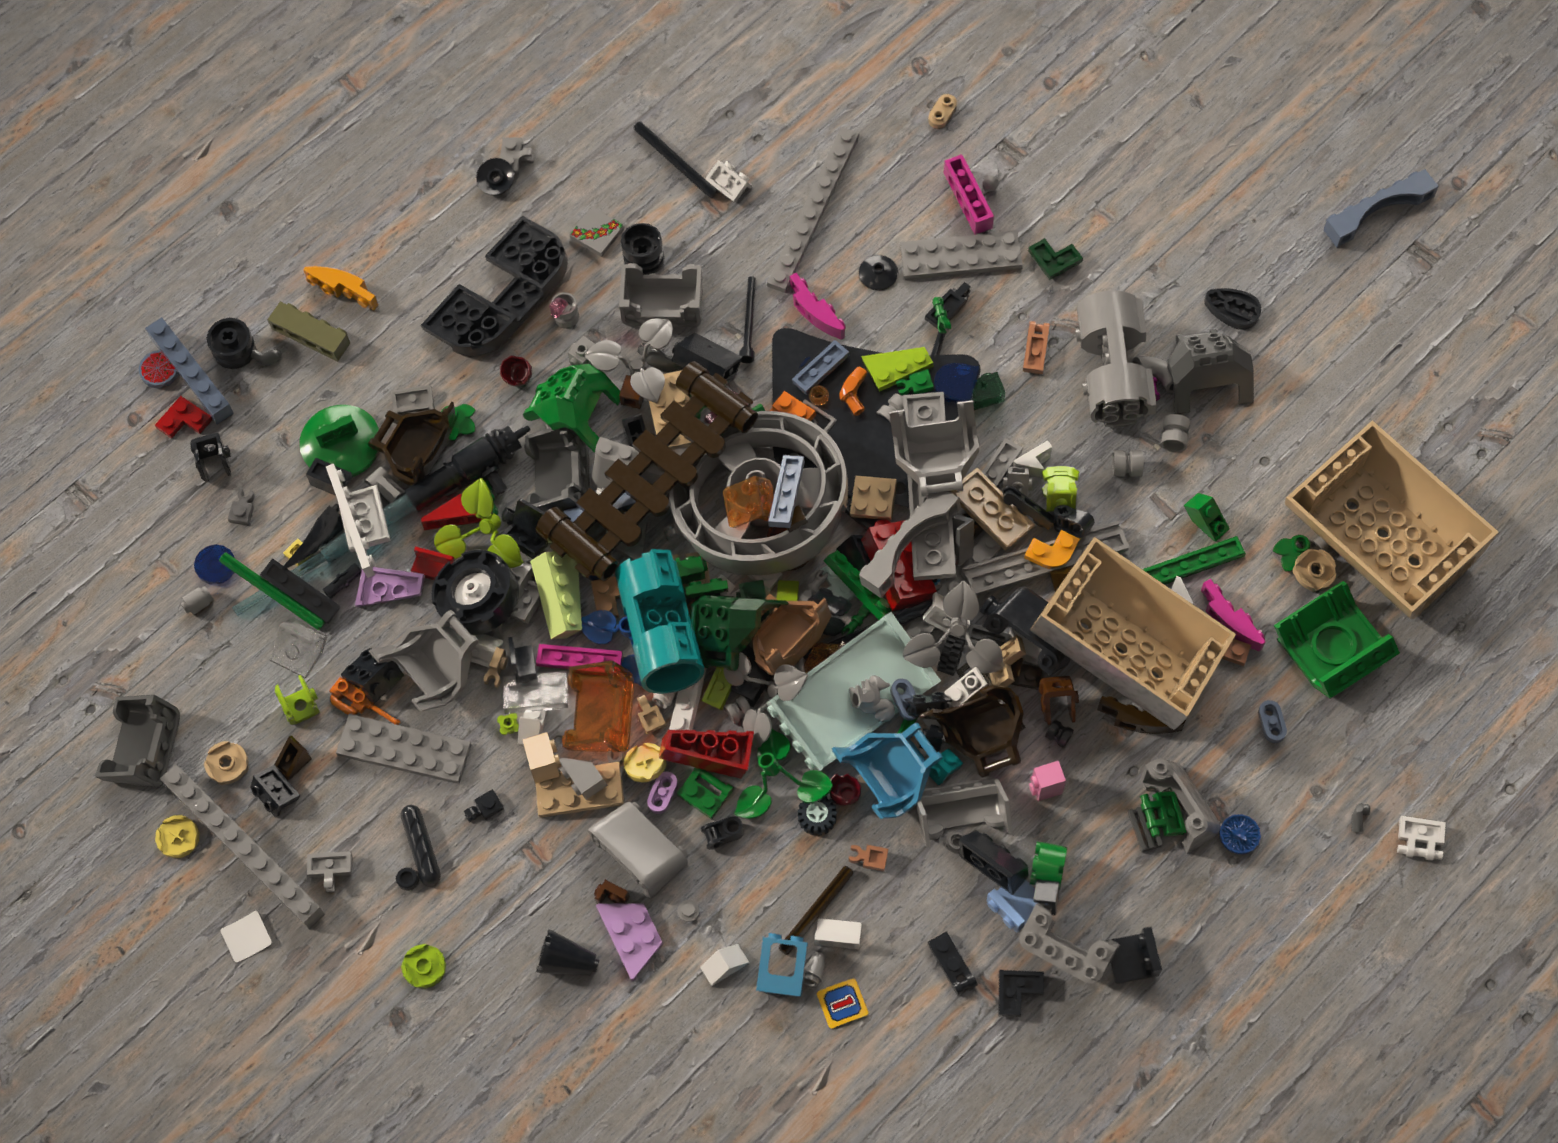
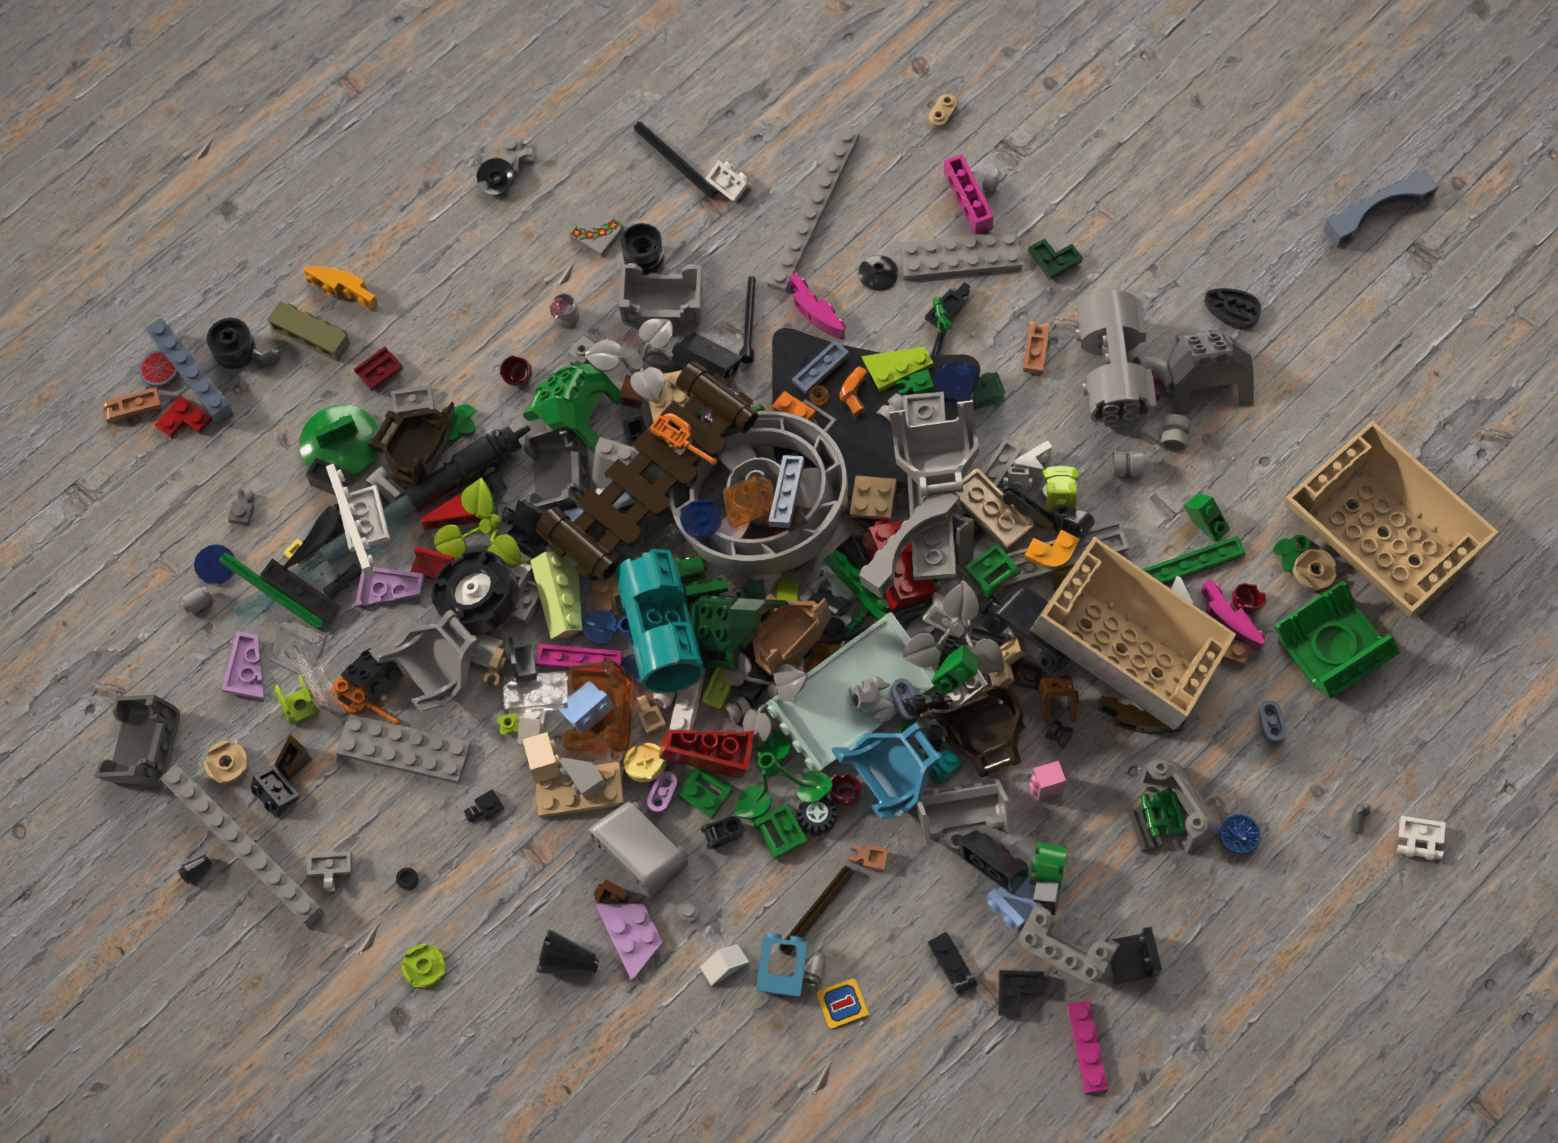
light yellow tile [155,815,200,858] -> none
black piece [190,432,231,482] -> none
white sticker [221,911,272,962] -> none
black piece [400,805,441,887] -> none
black plate [421,215,568,356] -> none
white panel [815,918,861,950] -> none
none -> nougat plate [103,387,162,423]
none -> black cone [178,854,212,884]
none -> lavender wing [222,631,264,700]
none -> clear plate [293,652,345,718]
none -> dark red plate [353,346,404,392]
none -> light blue bracket [559,682,615,735]
none -> orange piece [650,413,717,465]
none -> clear blue tile [680,499,723,538]
none -> green plate [753,804,808,860]
none -> green slope [931,645,979,695]
none -> green plate [964,543,1021,597]
none -> dark pink plate [1067,1001,1108,1094]
none -> dark red hair [1231,583,1266,614]

